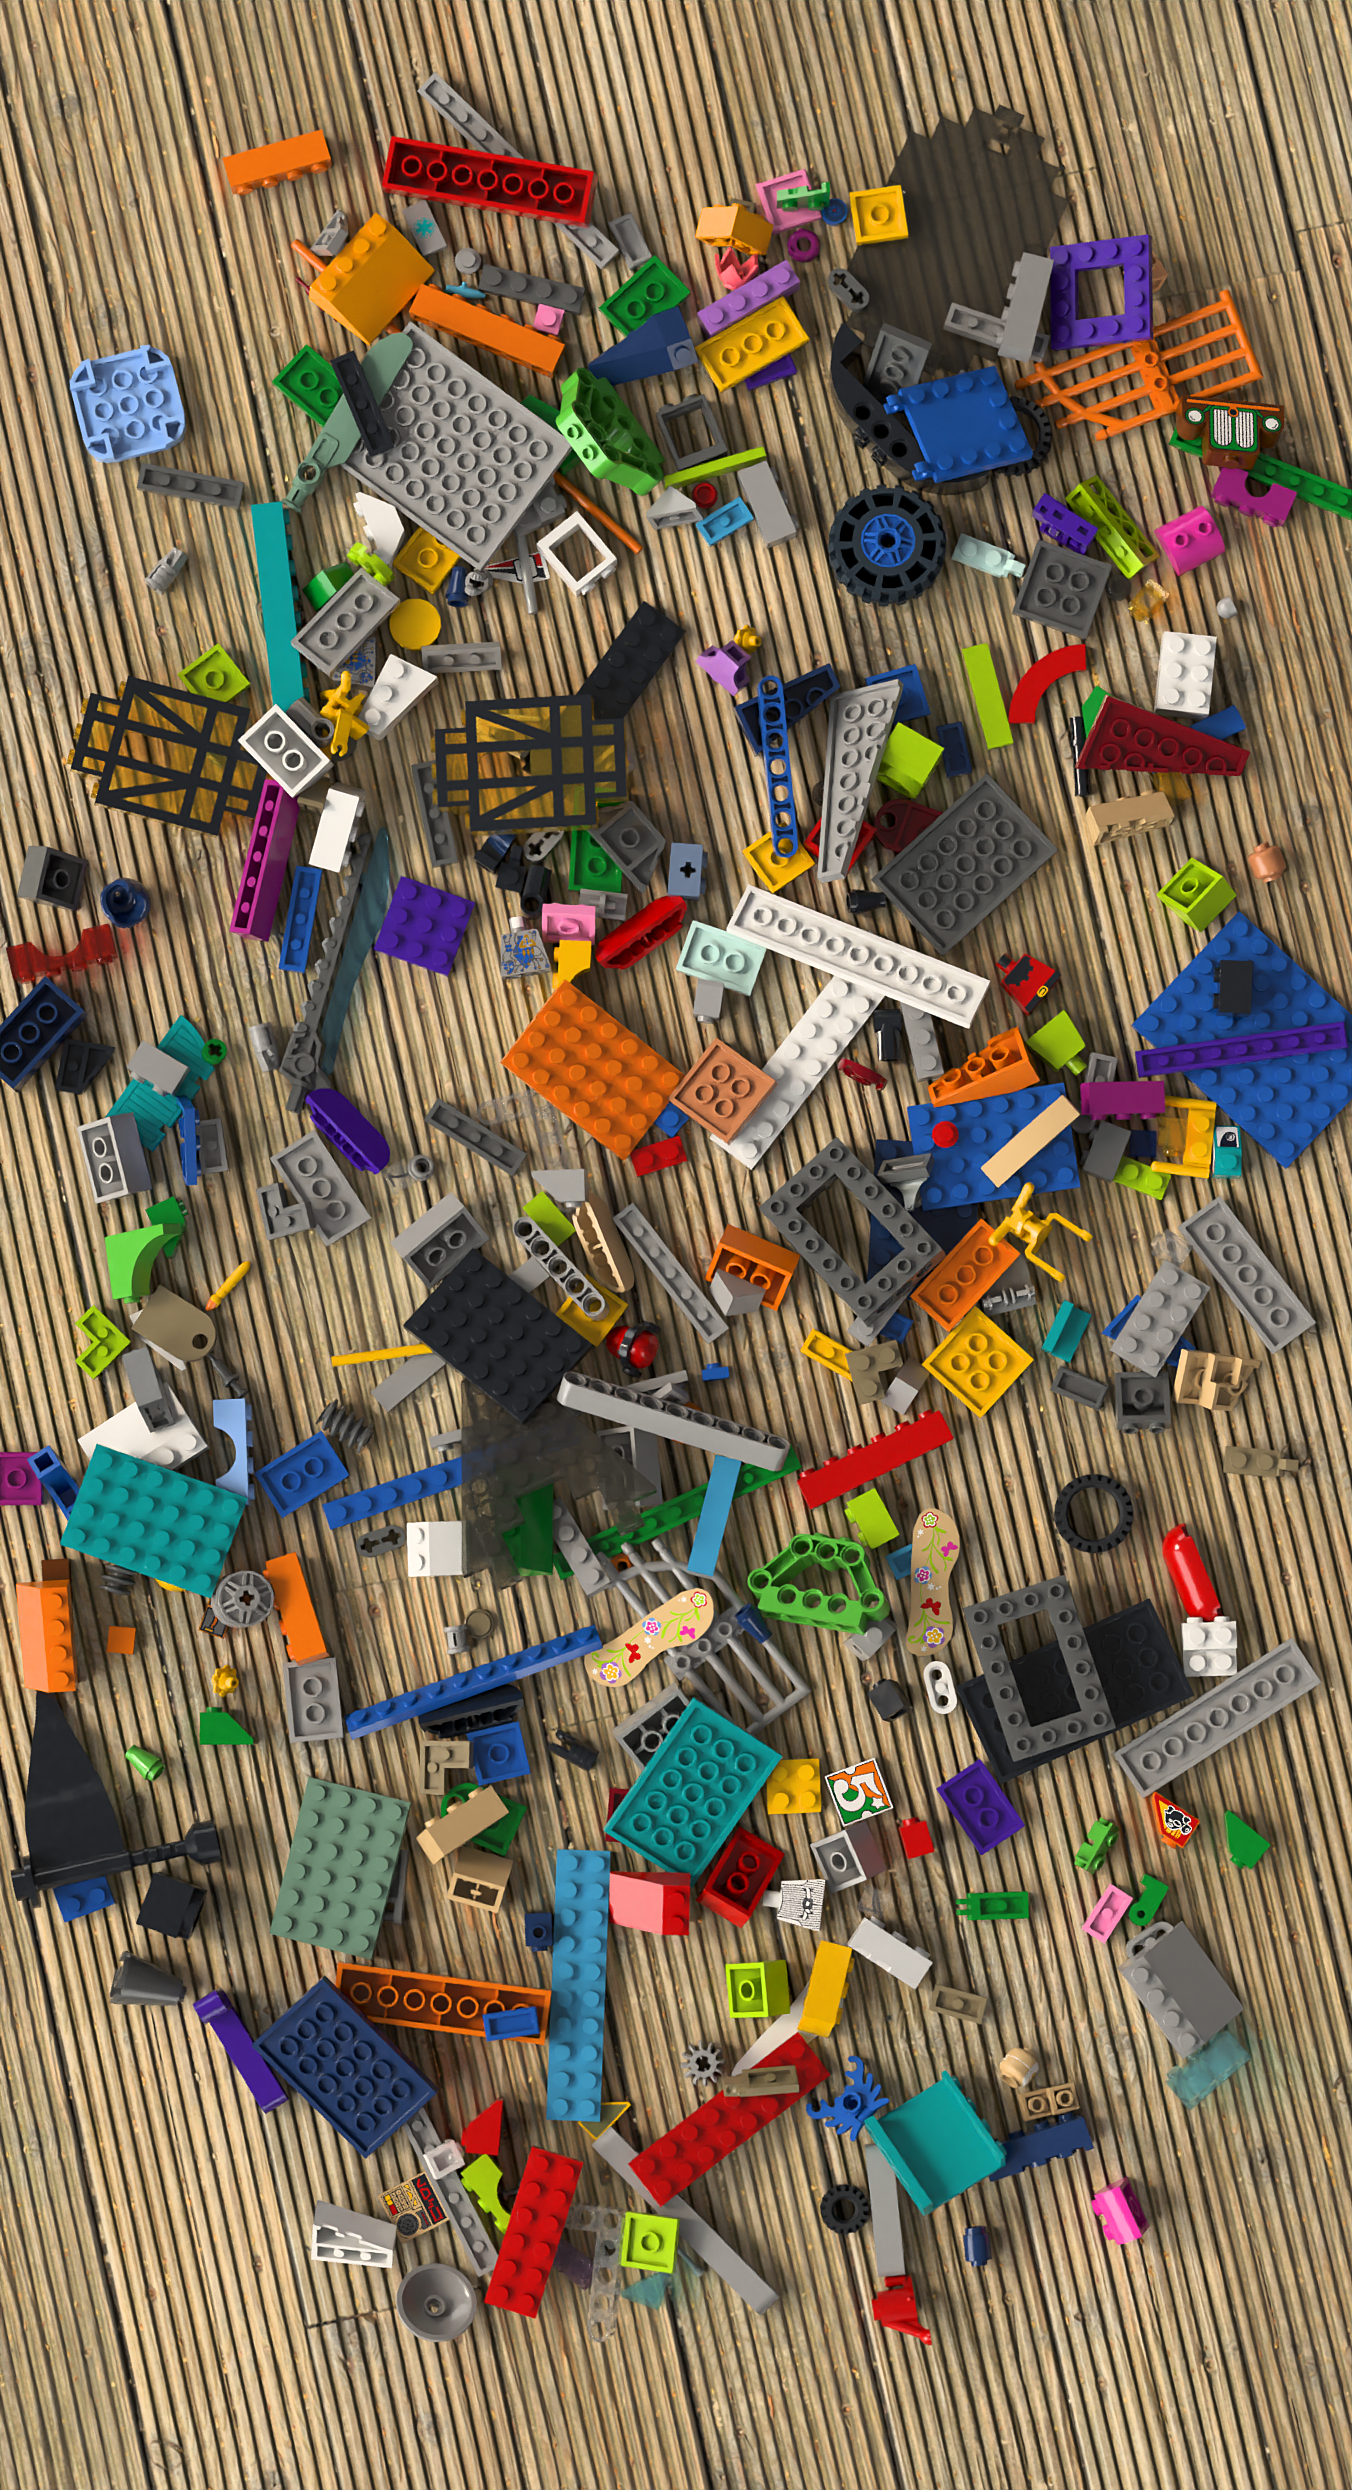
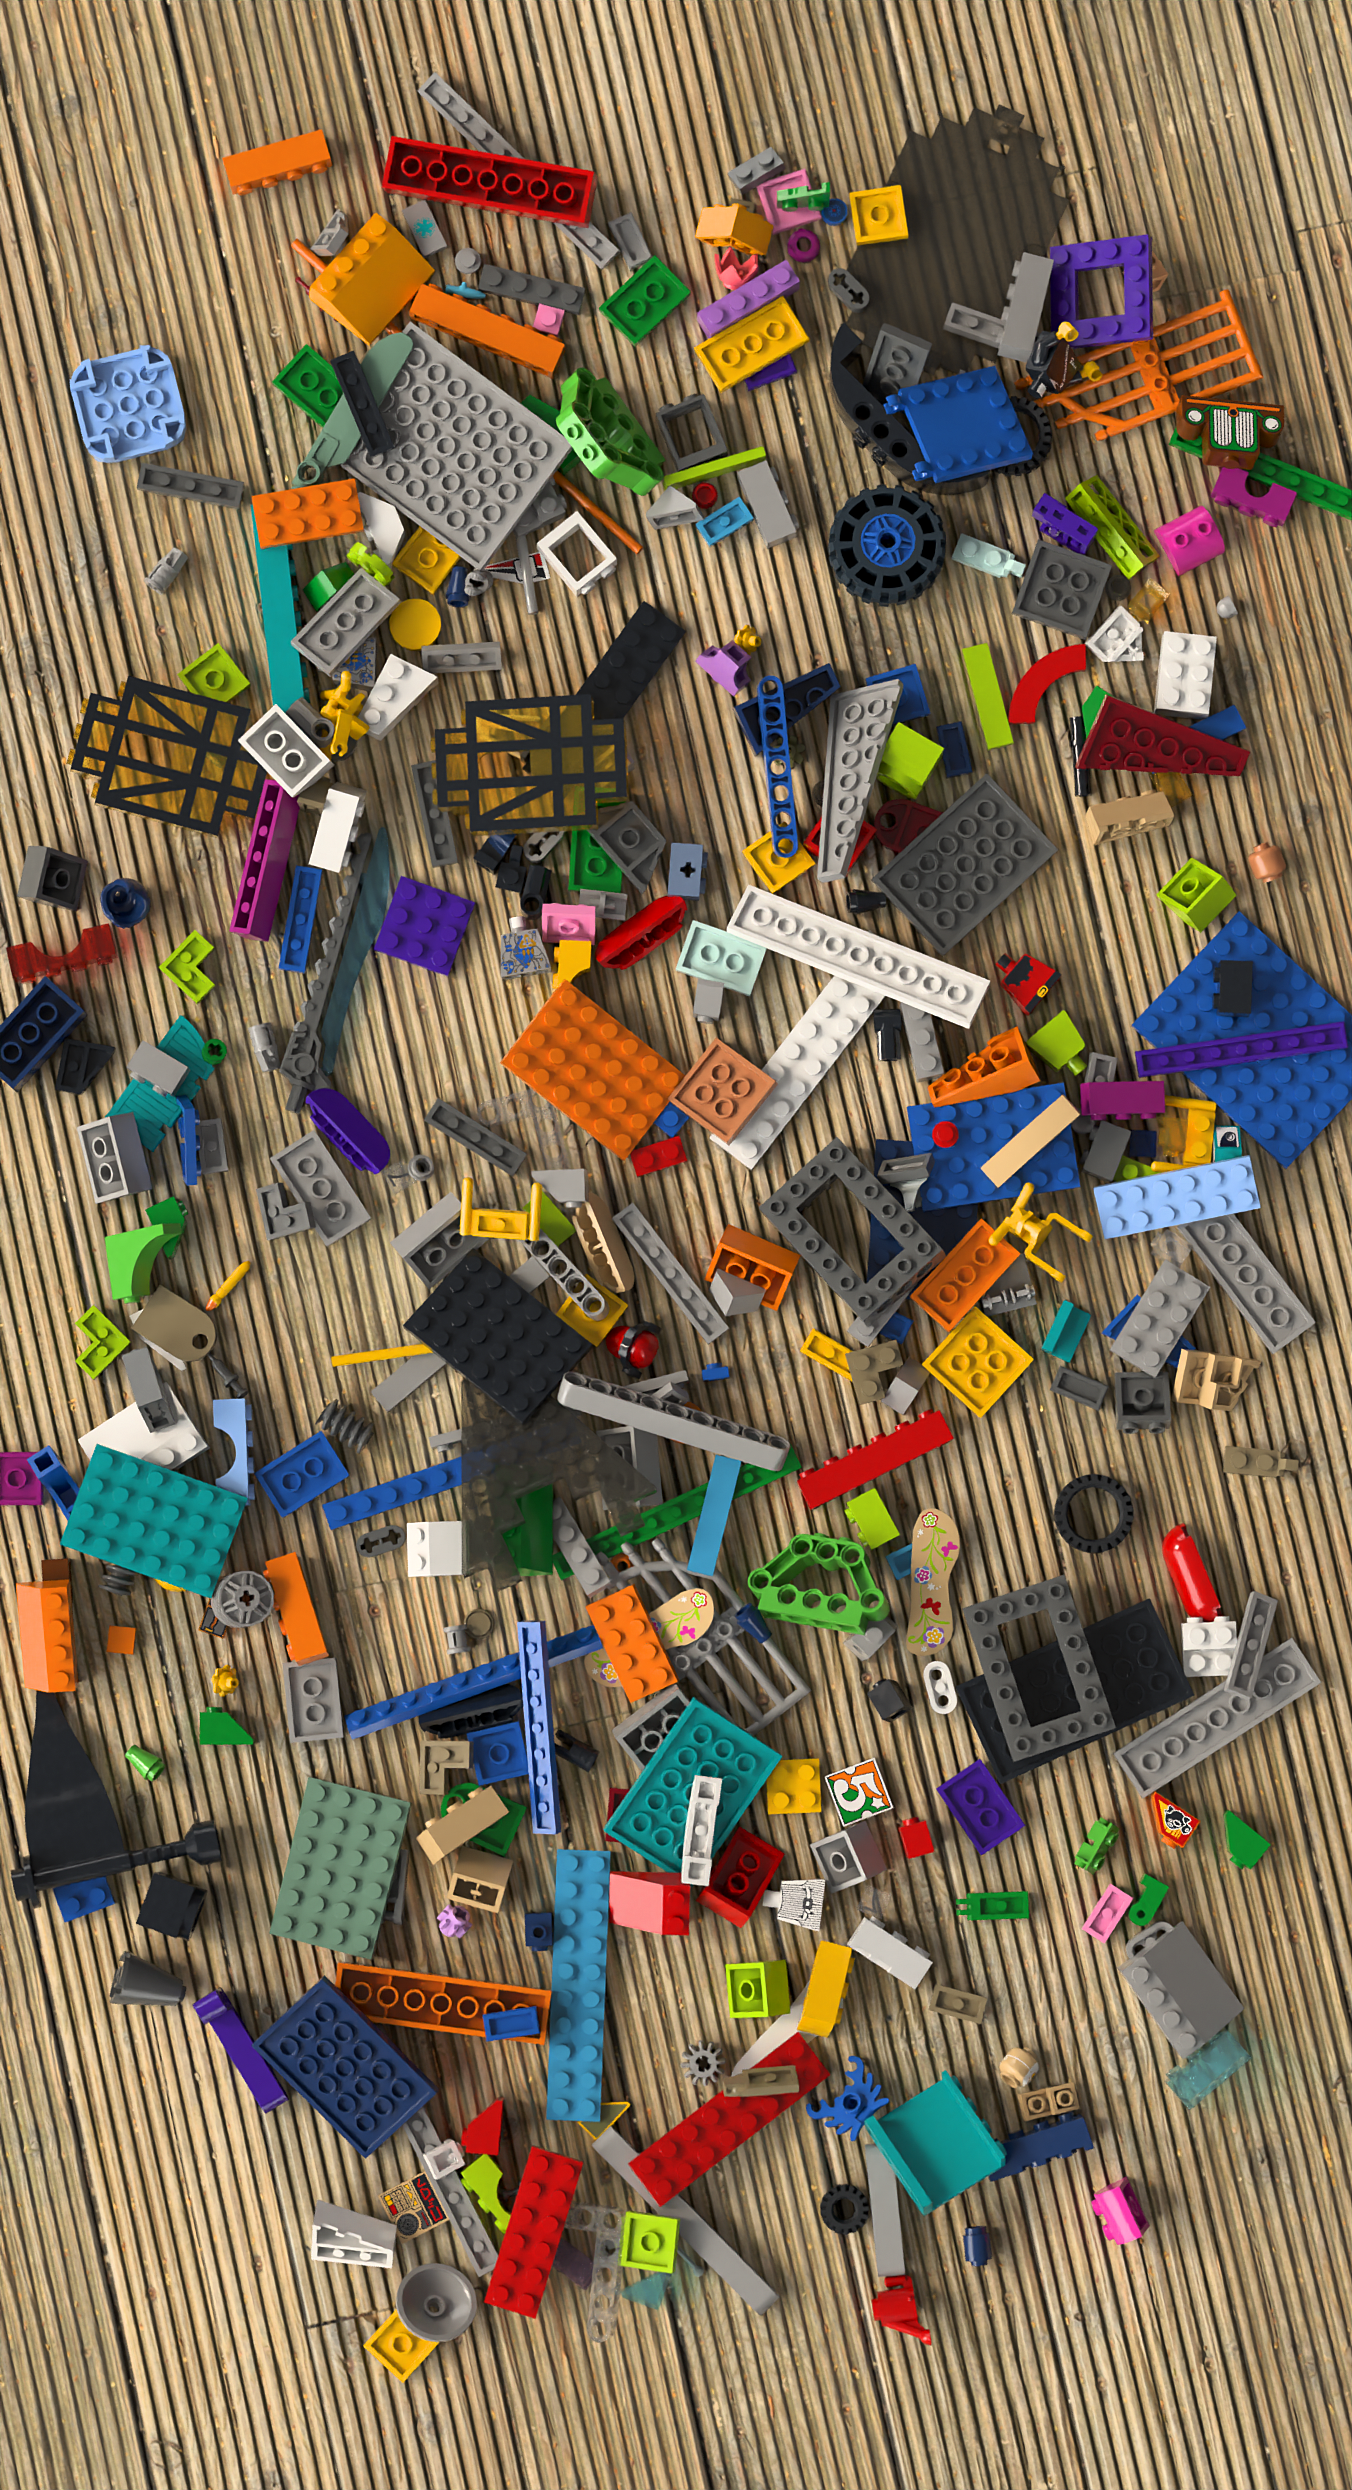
dark blue wedge [588,306,699,386] -> none
dark red tile [837,1058,888,1091] -> none
none -> lime plate [159,930,215,1005]
none -> orange plate [251,478,364,549]
none -> yellow plate [363,2309,439,2383]
none -> lavender gear [437,1904,472,1939]
none -> yellow plate [460,1177,543,1241]
none -> plate [517,1620,561,1834]
none -> orange plate [585,1584,680,1703]
none -> white slope [681,1775,722,1886]
none -> plate [727,147,786,195]
none -> olive plant [772,736,806,769]
none -> black torso [1026,322,1102,399]
none -> white slope [1084,606,1143,662]
none -> light blue plate [1093,1155,1261,1239]
none -> light grey plate [1224,1591,1278,1700]

